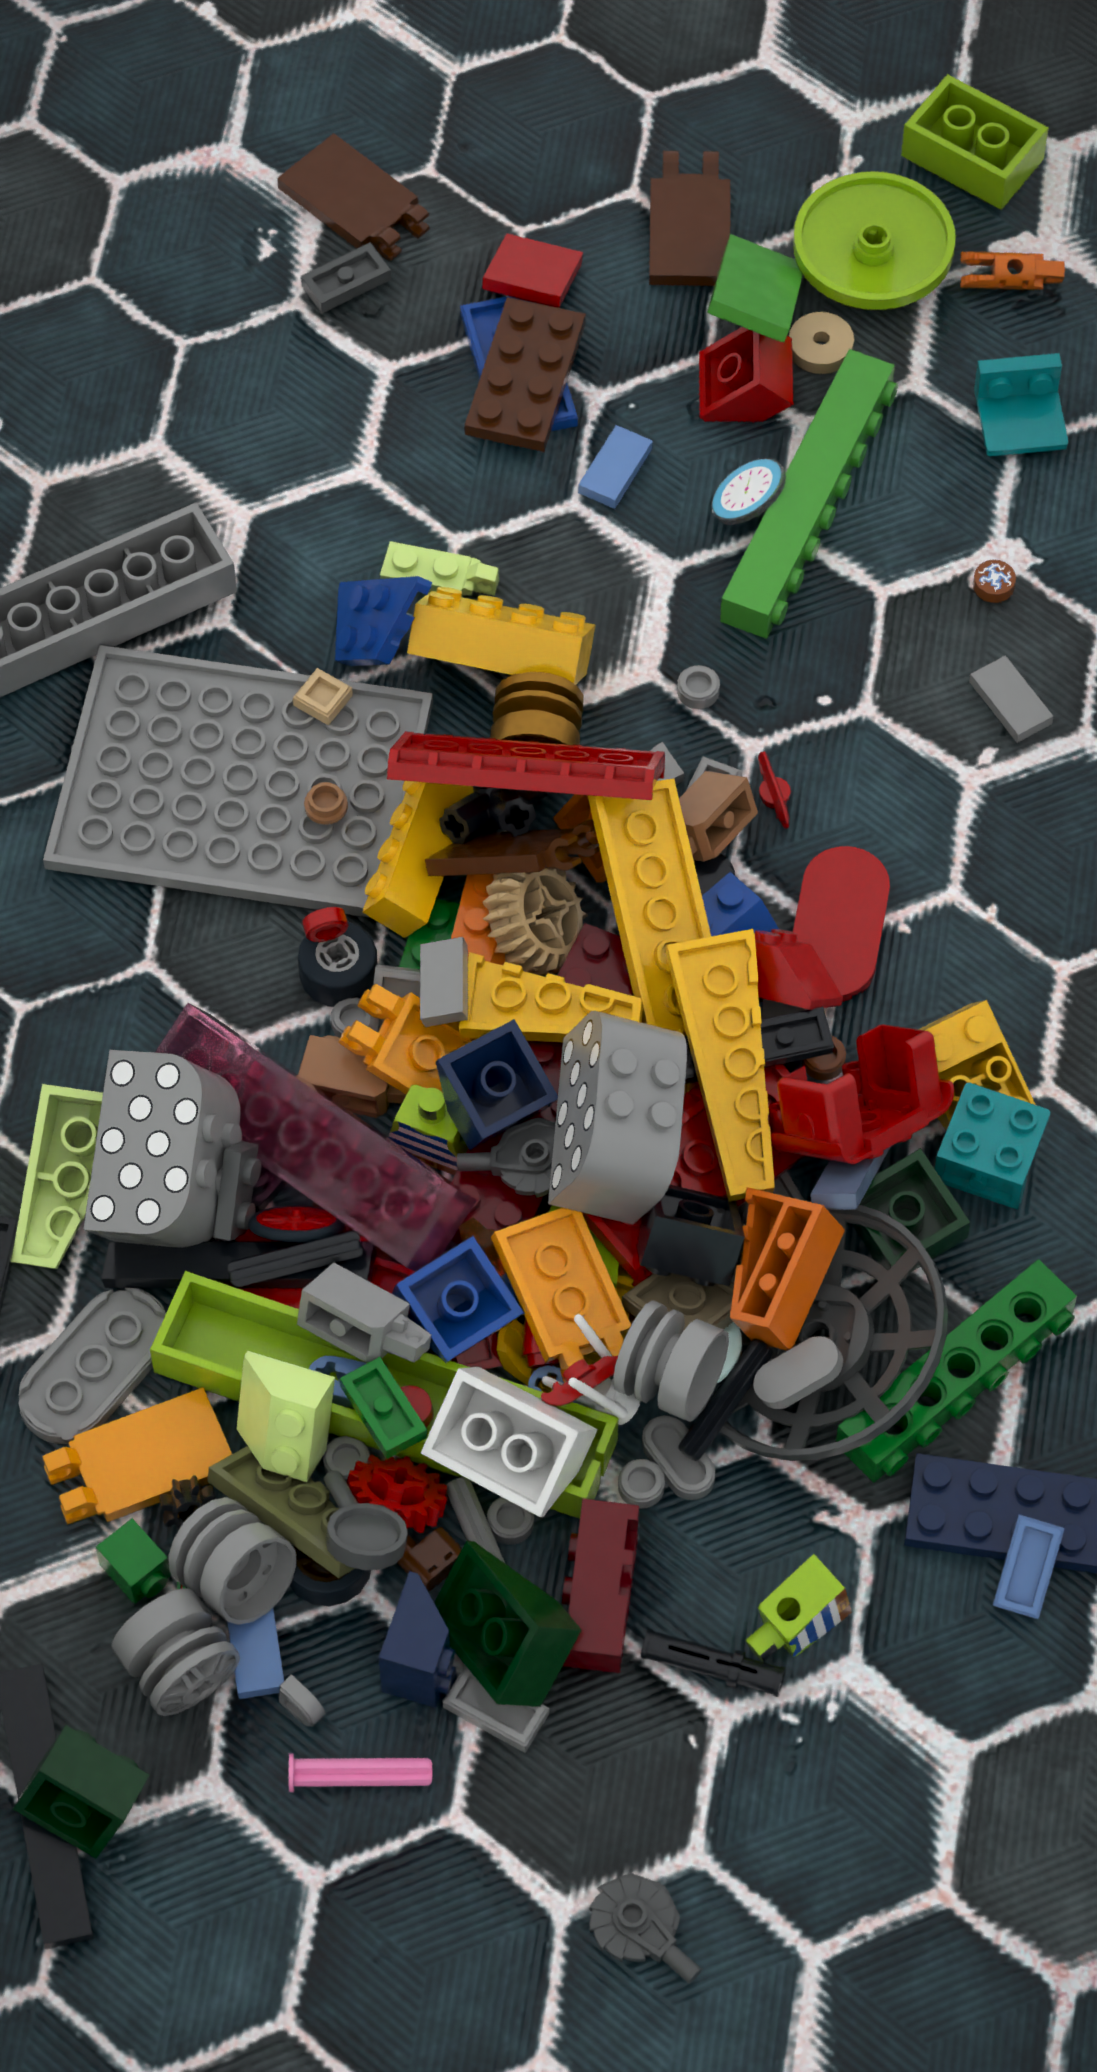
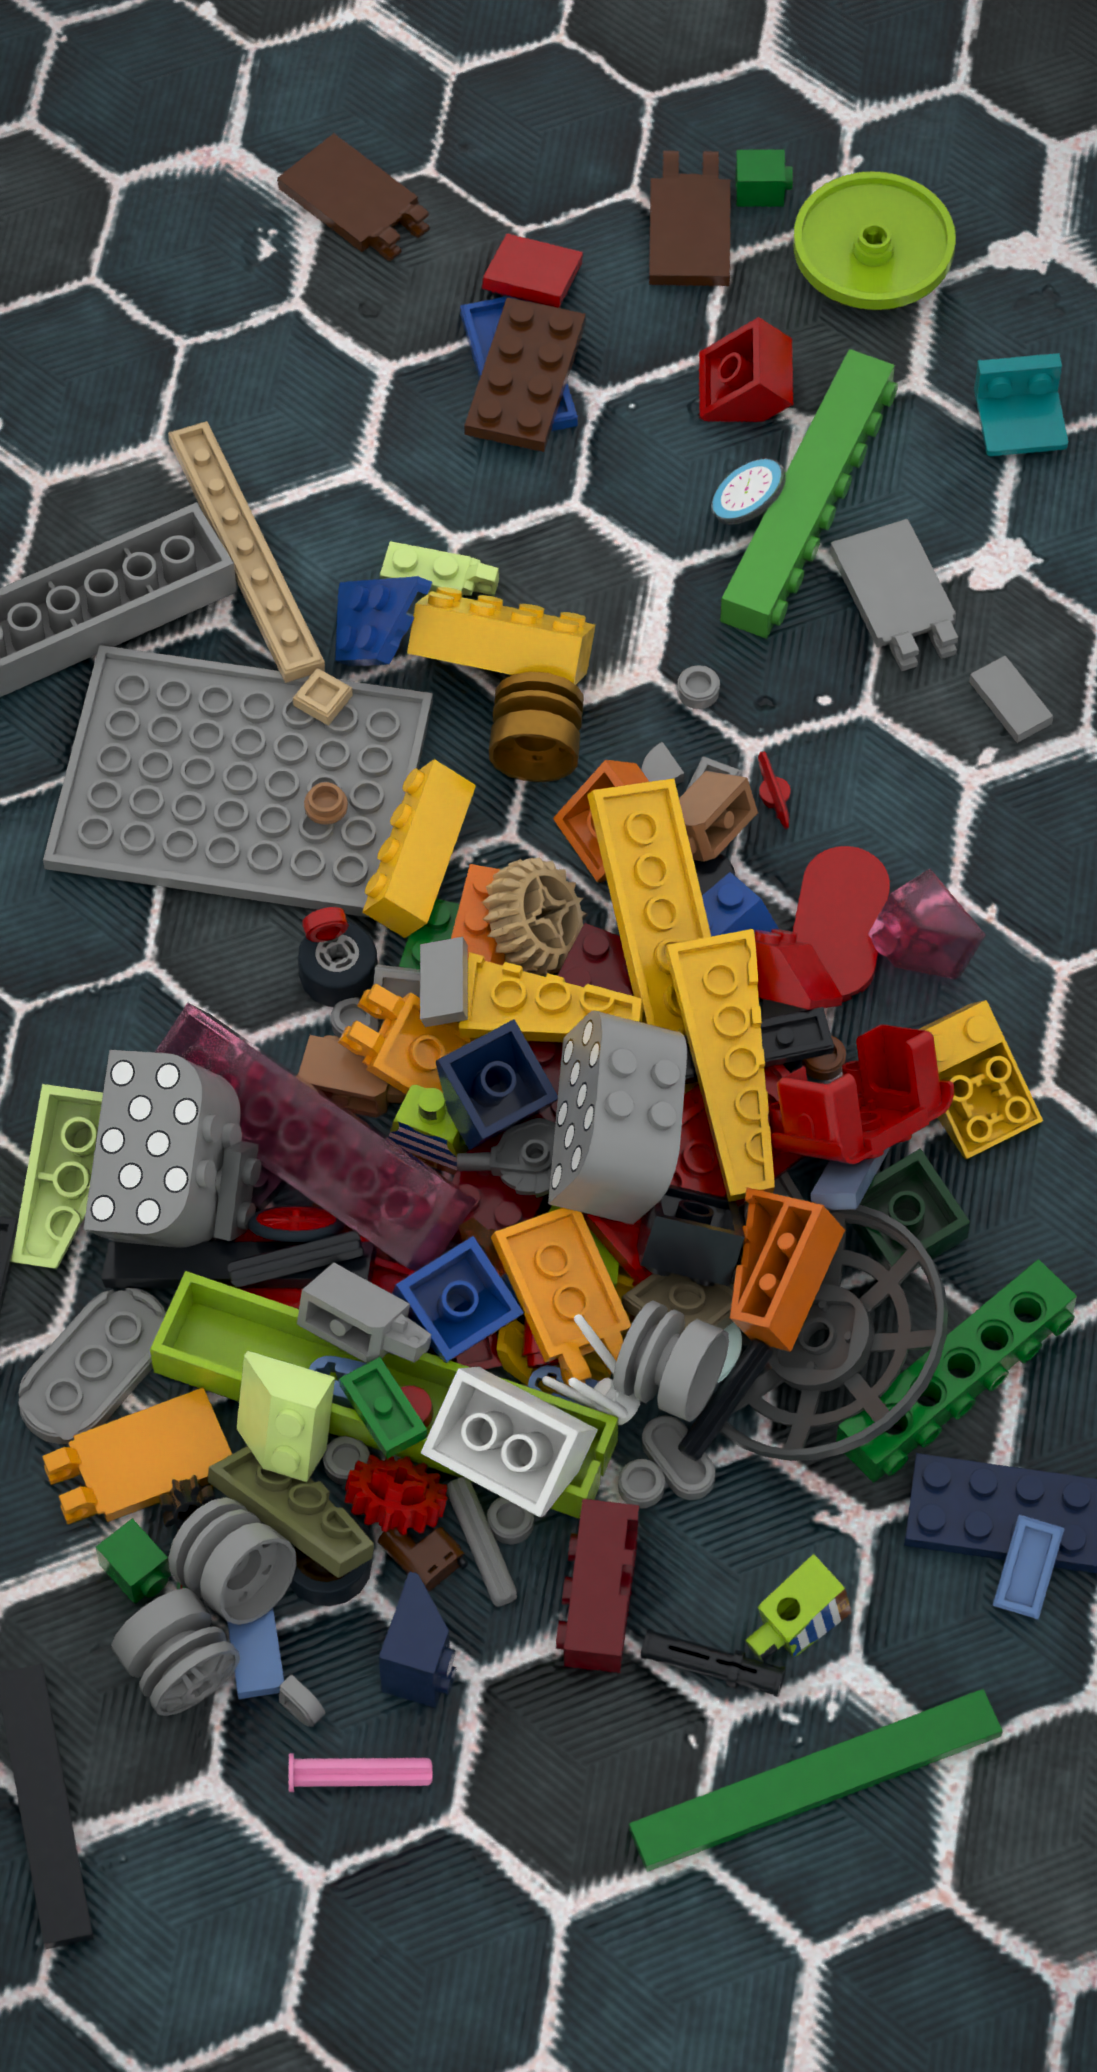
dark green brick [13,1725,150,1859] -> none
dark grey plate [301,243,391,313] -> none
dark grey piece [324,1470,408,1570] -> none
red ladder [387,731,665,800] -> none
reddish brown tile [425,820,600,876] -> none
dark green slope [434,1540,582,1707] -> none
black piece [439,786,548,844] -> none
light grey tile [443,1665,549,1753] -> none
red piece [541,1356,618,1406] -> none
medium blue tile [578,425,653,509] -> none
dark grey piece [589,1873,702,1984] -> none
bright green tile [707,234,803,342] -> none
light grey tile [753,1336,843,1409] -> none
tan piece [789,312,854,374] -> none
lime brick [901,74,1048,210] -> none
teal bracket [935,1083,1050,1210] -> none
orange hinge [960,252,1065,290] -> none
dark orange tile [973,560,1016,603] -> none
none -> tan tile [169,421,325,683]
none -> green tile [629,1689,1003,1872]
none -> green brick [735,150,793,207]
none -> light grey tile [830,519,958,671]
none -> clear pink slope [868,869,986,979]

